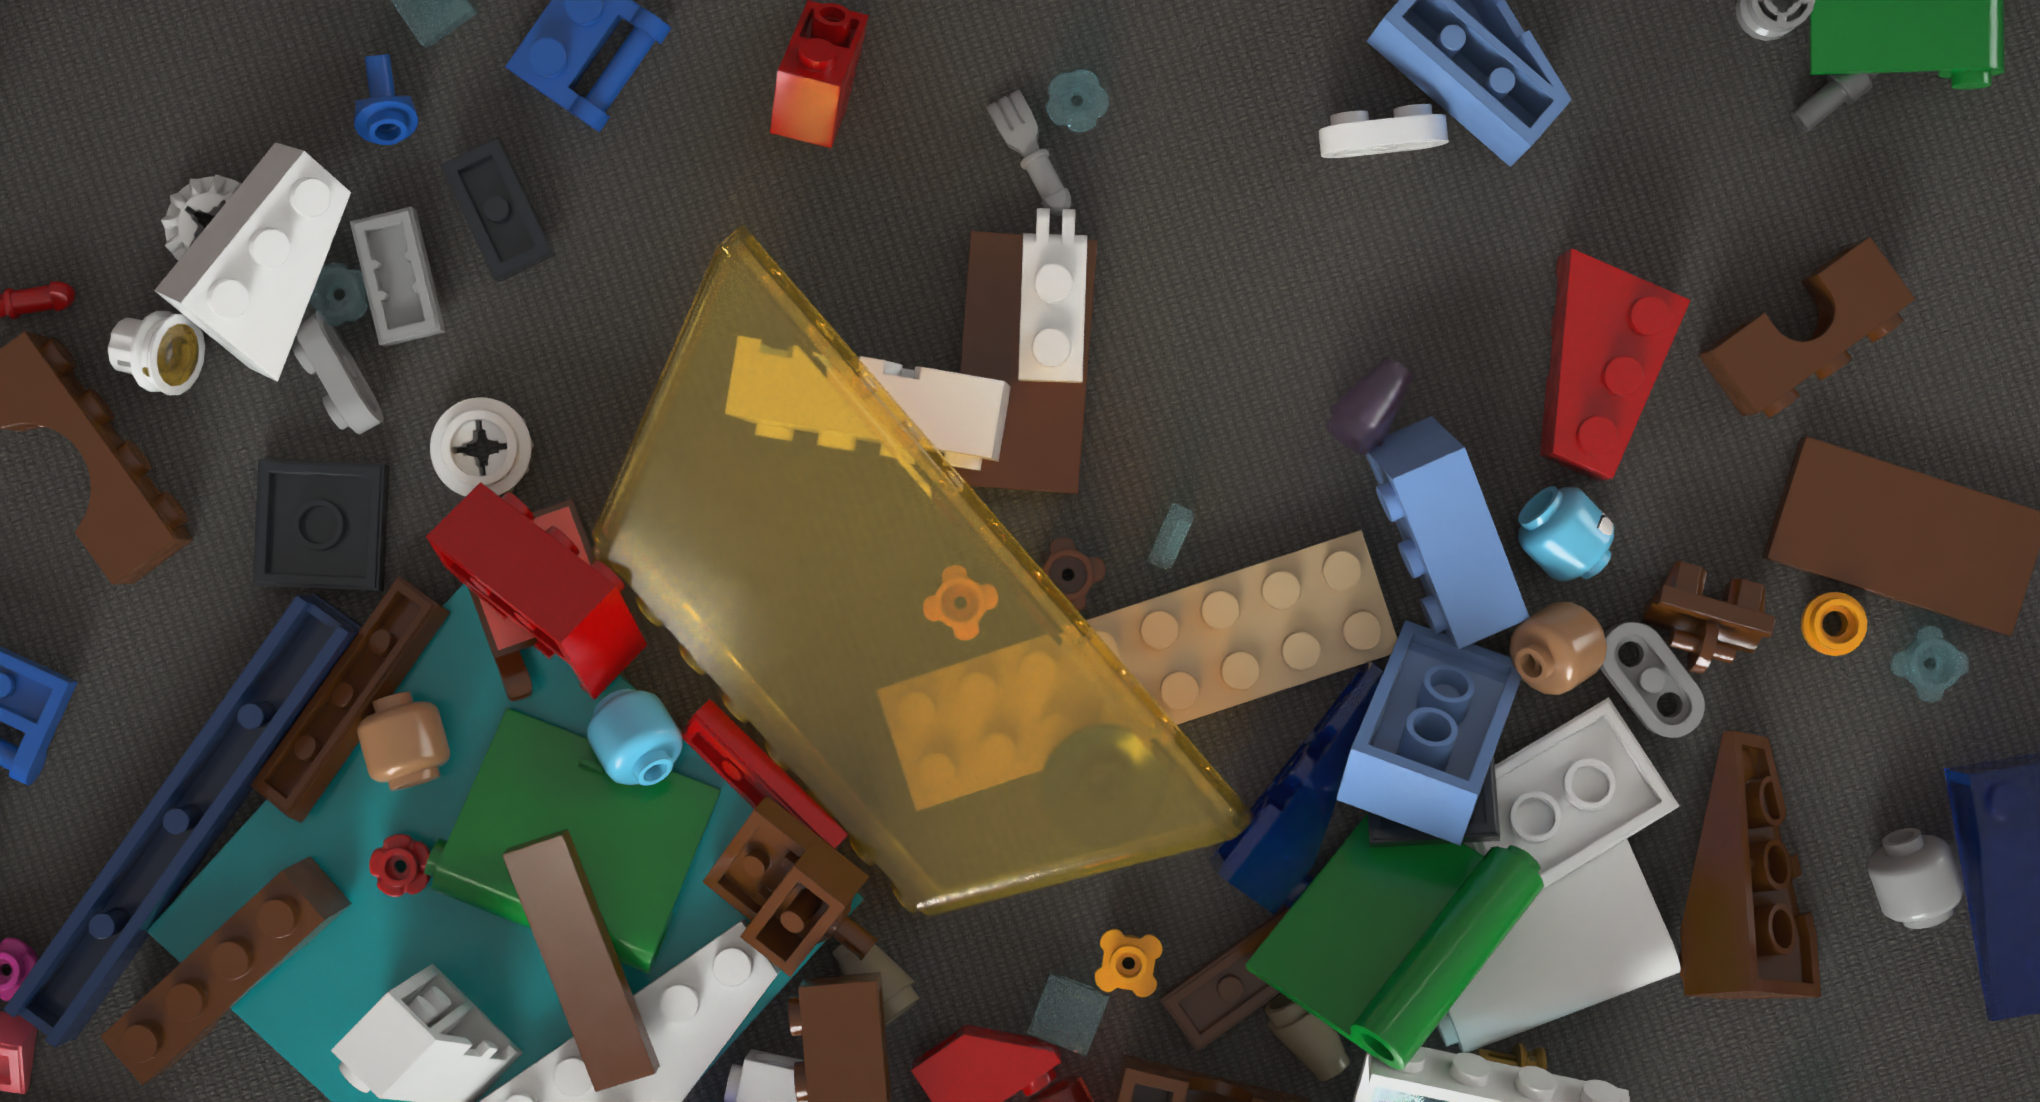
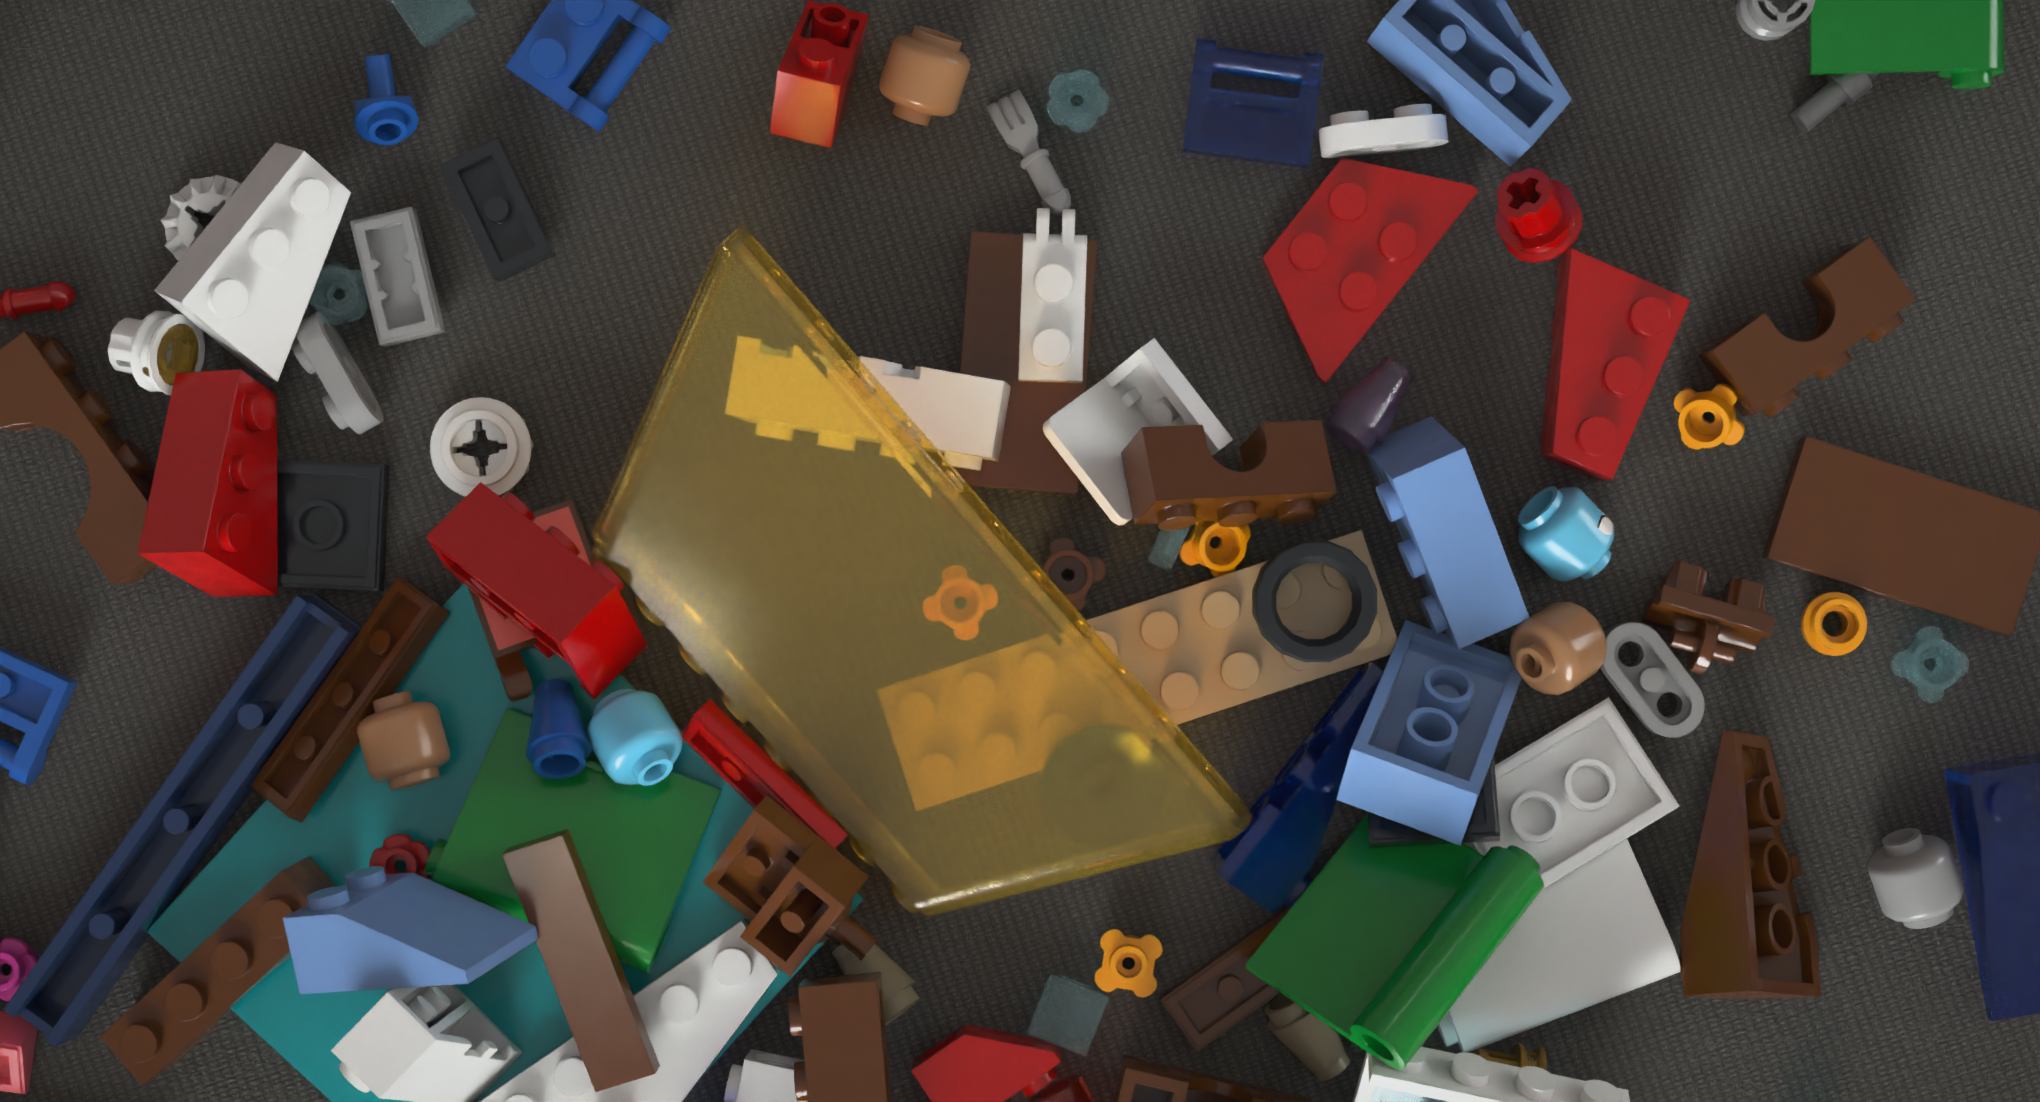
none -> red wedge [137,369,278,597]
none -> medium blue slope [283,866,539,994]
none -> blue cone [526,679,591,779]
none -> medium nougat head [879,25,971,126]
none -> white bracket [1043,338,1233,525]
none -> reddish brown arch [1121,420,1337,531]
none -> light orange plate [1179,520,1251,577]
none -> clear blue plate [1182,38,1324,168]
none -> black tyre [1252,541,1377,662]
none -> red wing [1261,158,1479,384]
none -> red piece [1495,168,1583,263]
none -> light orange plate [1674,384,1745,450]

